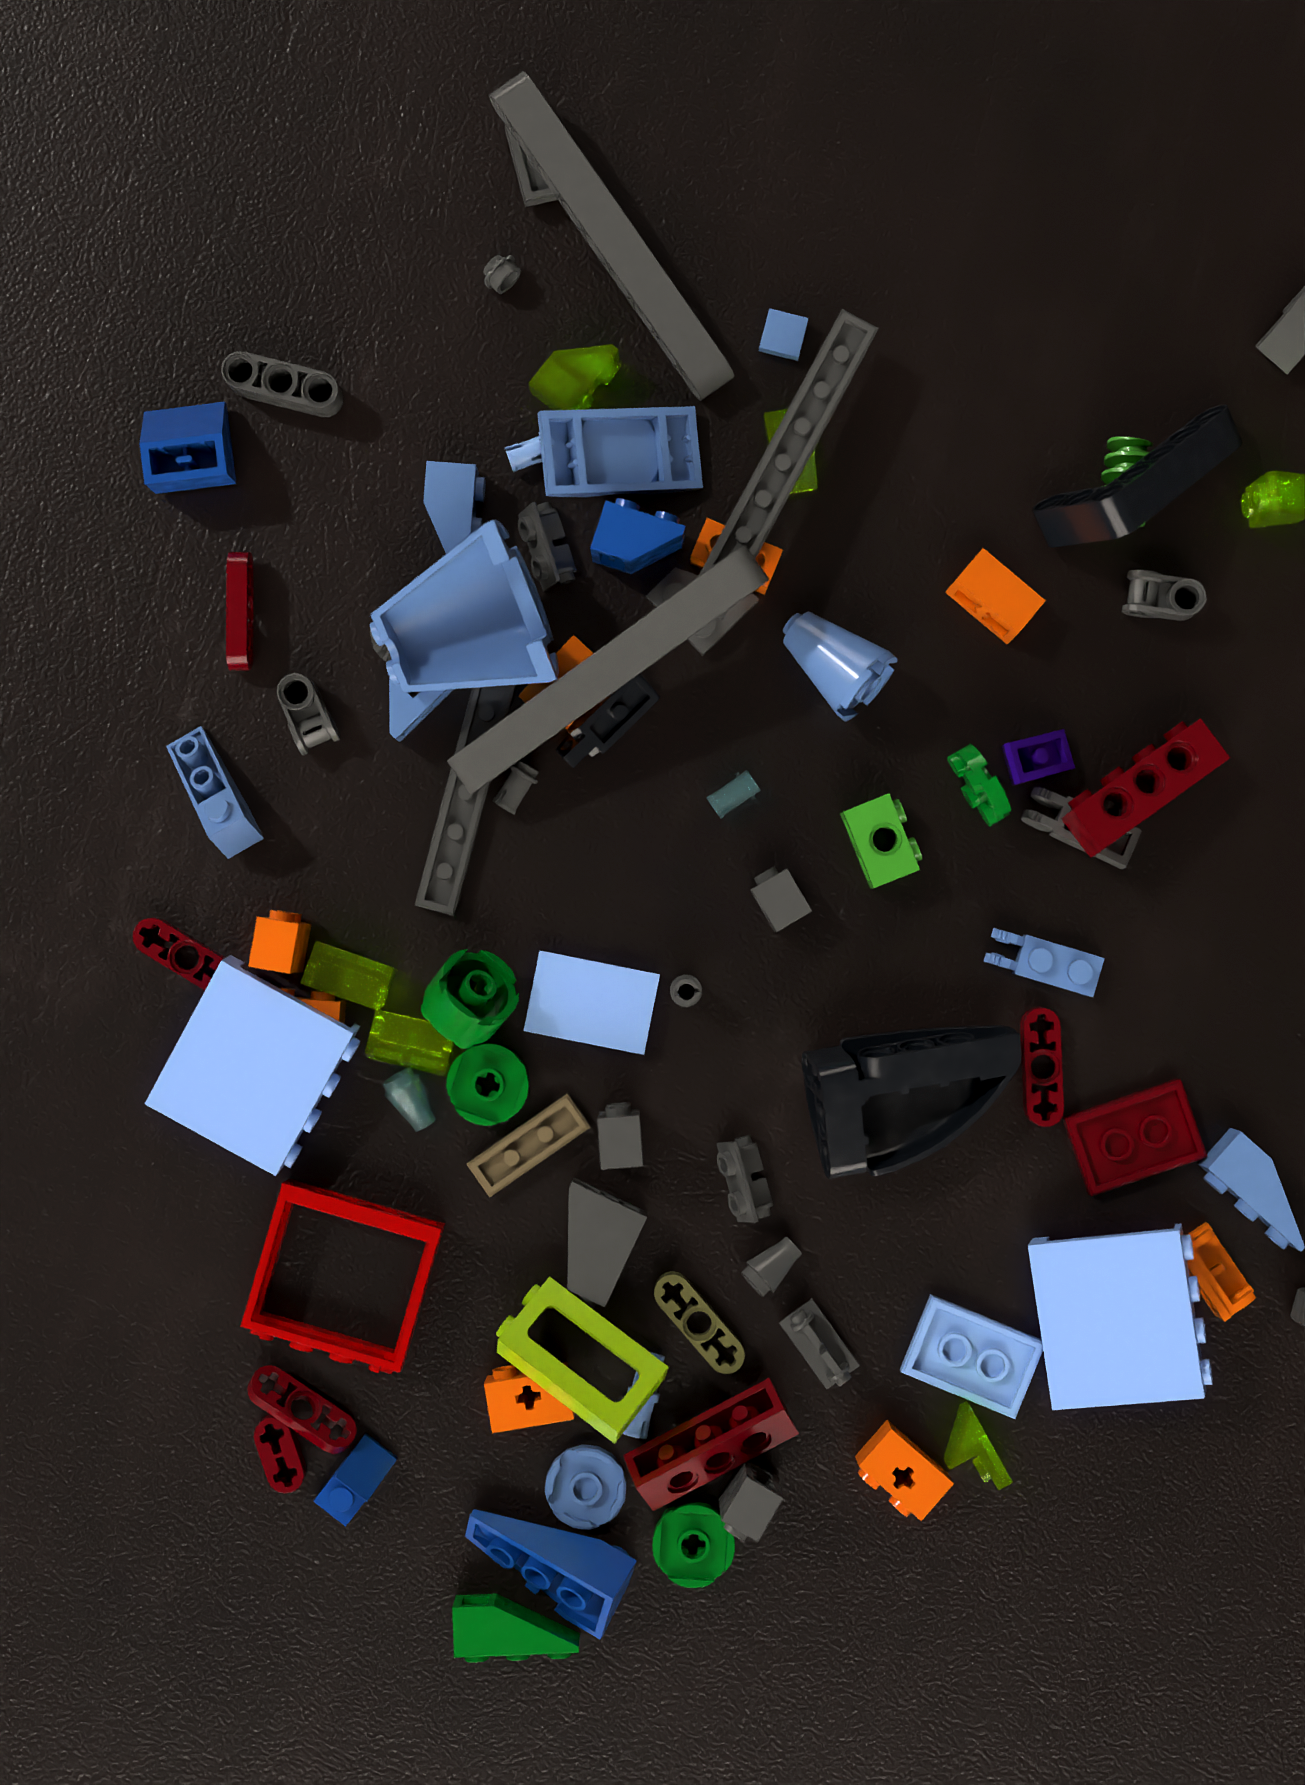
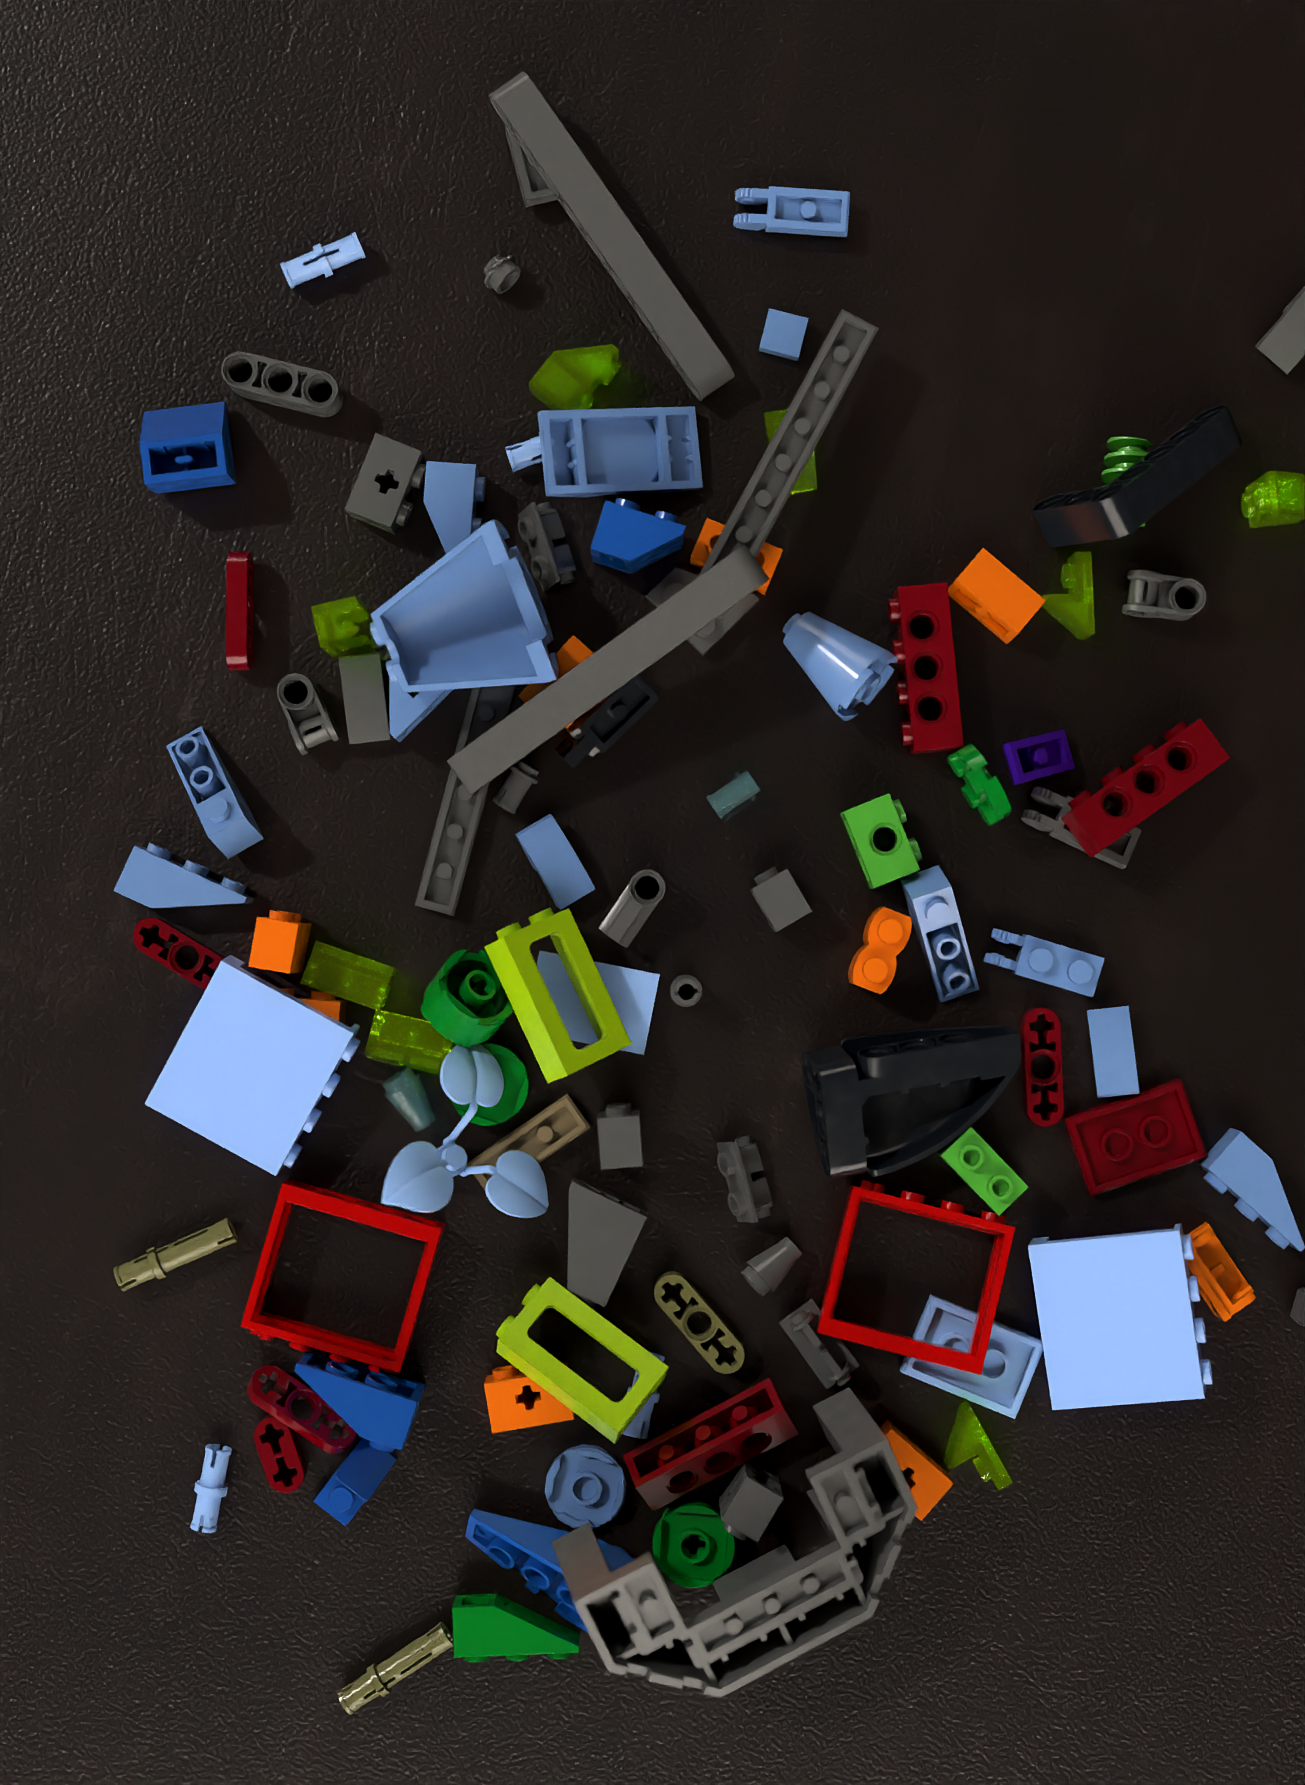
none -> olive pin [113,1217,239,1292]
none -> medium blue slope [114,842,254,908]
none -> light blue pin [190,1444,232,1533]
none -> light blue pin [280,232,366,289]
none -> blue slope [294,1348,426,1452]
none -> clear neon green hinge [311,596,369,657]
none -> olive pin [337,1622,454,1715]
none -> dark grey slope [339,652,390,745]
none -> dark grey brick [345,433,426,534]
none -> light blue plant [382,1044,549,1218]
none -> lime piece [485,907,632,1083]
none -> medium blue slope [515,814,595,910]
none -> dark grey brick [551,1387,918,1698]
none -> dark grey piece [598,869,666,948]
none -> medium blue hinge [733,186,850,237]
none -> red window [816,1180,1015,1375]
none -> orange brick [848,907,912,995]
none -> dark red brick [888,582,964,754]
none -> medium blue slope [900,865,979,1002]
none -> bright green brick [936,1126,1029,1216]
none -> clear neon green slope [1041,551,1095,639]
none -> medium blue slope [1087,1006,1139,1098]

